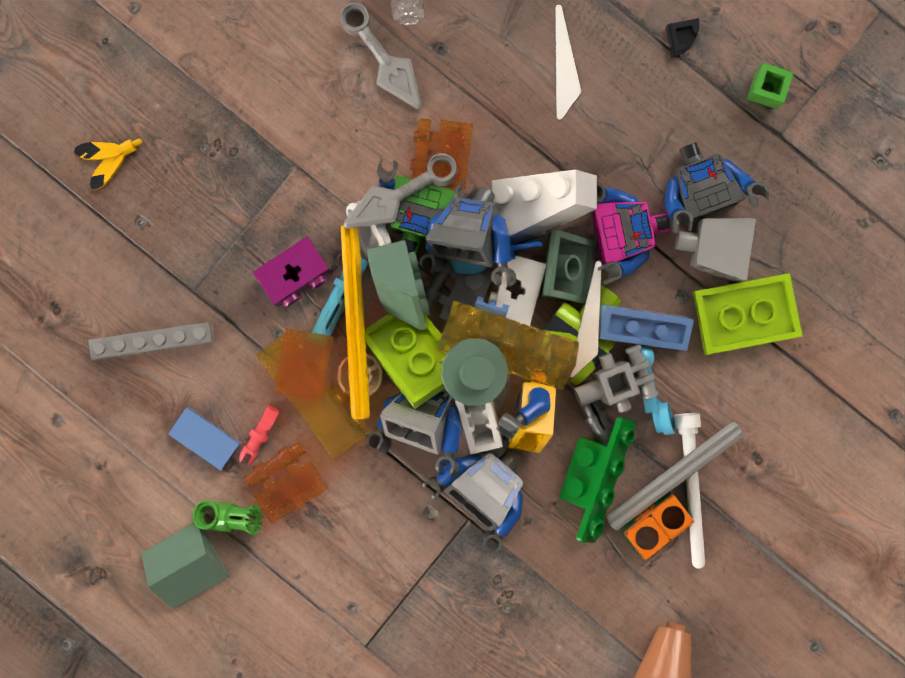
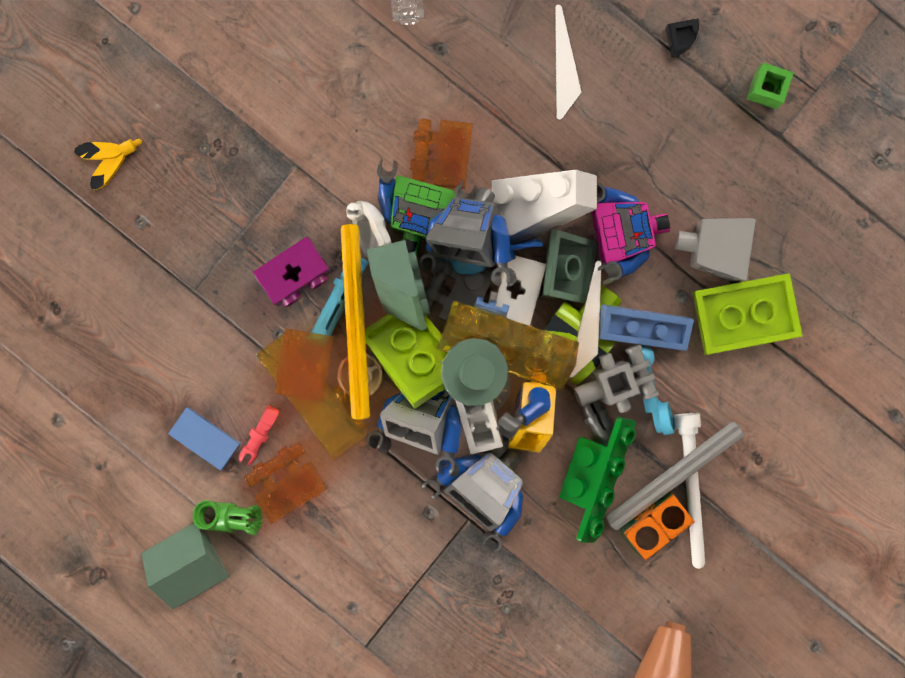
light grey piece [88,322,216,360] -> none
light grey piece [340,3,422,109] -> none
light grey piece [343,153,457,229] -> none
torso [663,142,769,233] -> none

